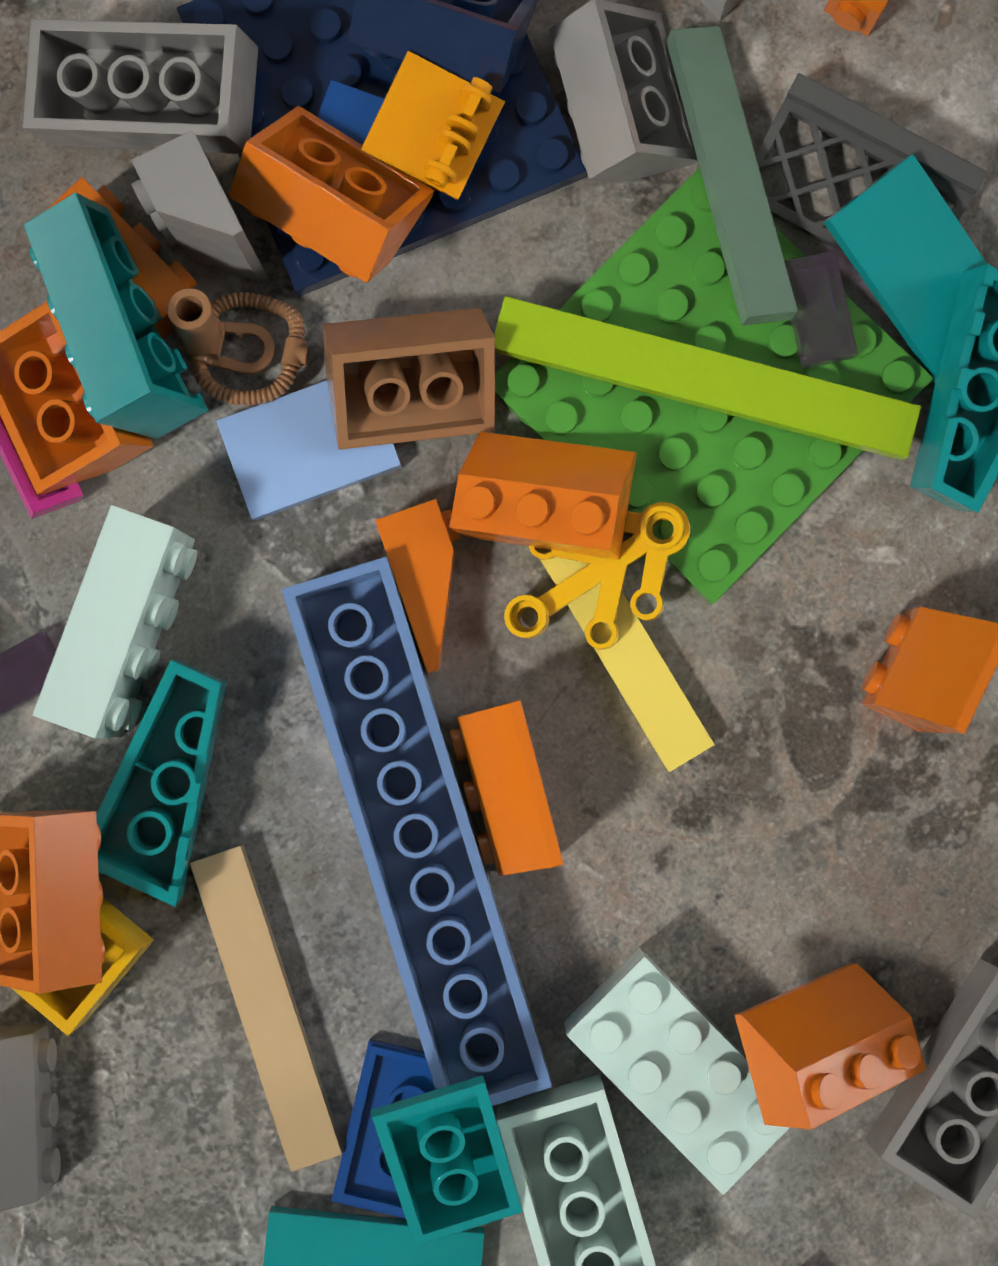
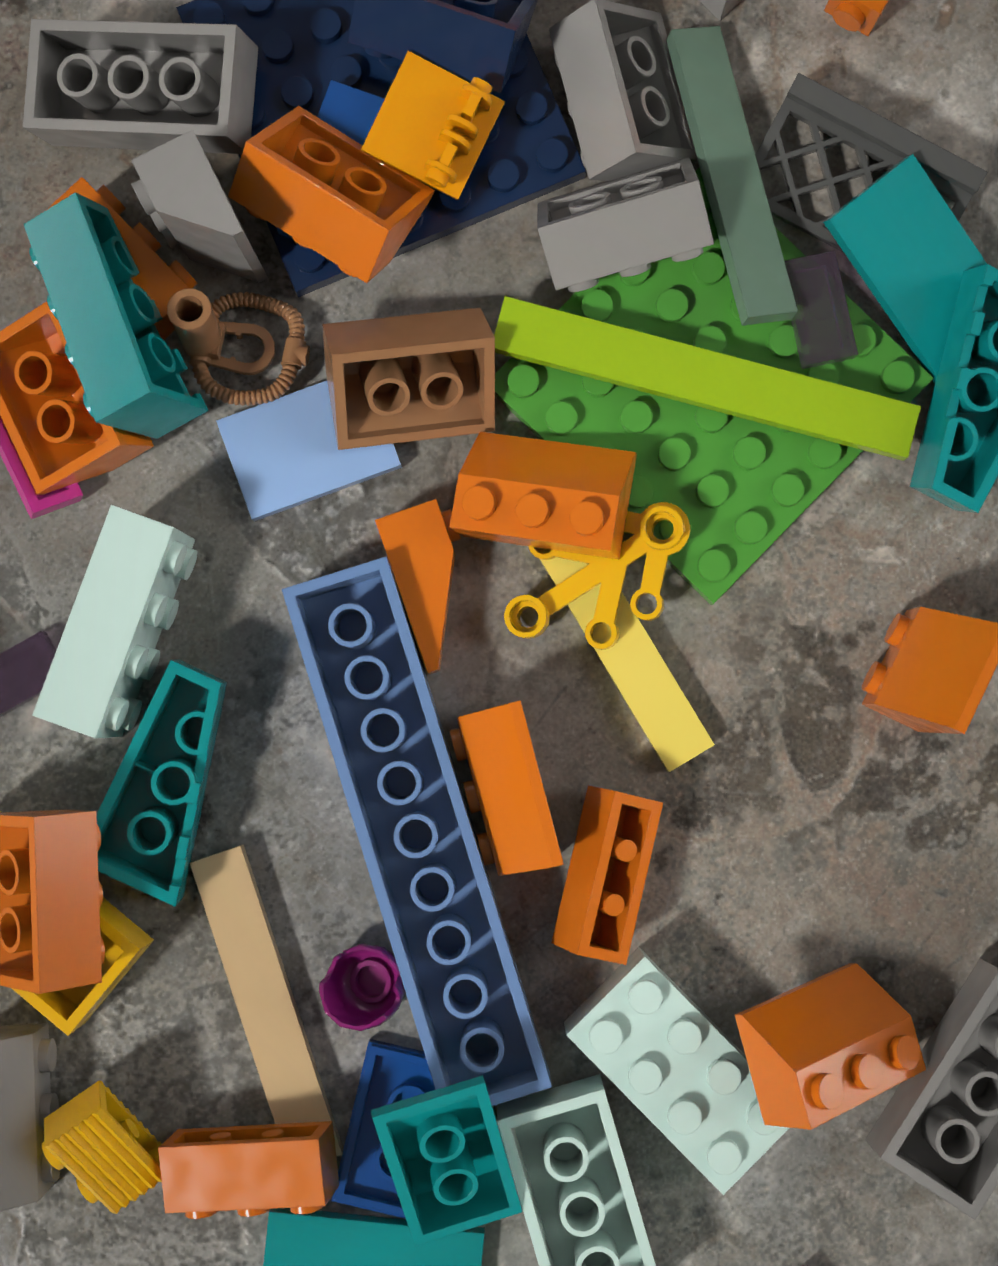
none -> yellow brick [42,1080,162,1214]
none -> orange brick [158,1121,339,1219]
none -> magenta hair [319,943,405,1031]
none -> light grey slope [537,157,714,292]
none -> orange brick [551,785,663,965]

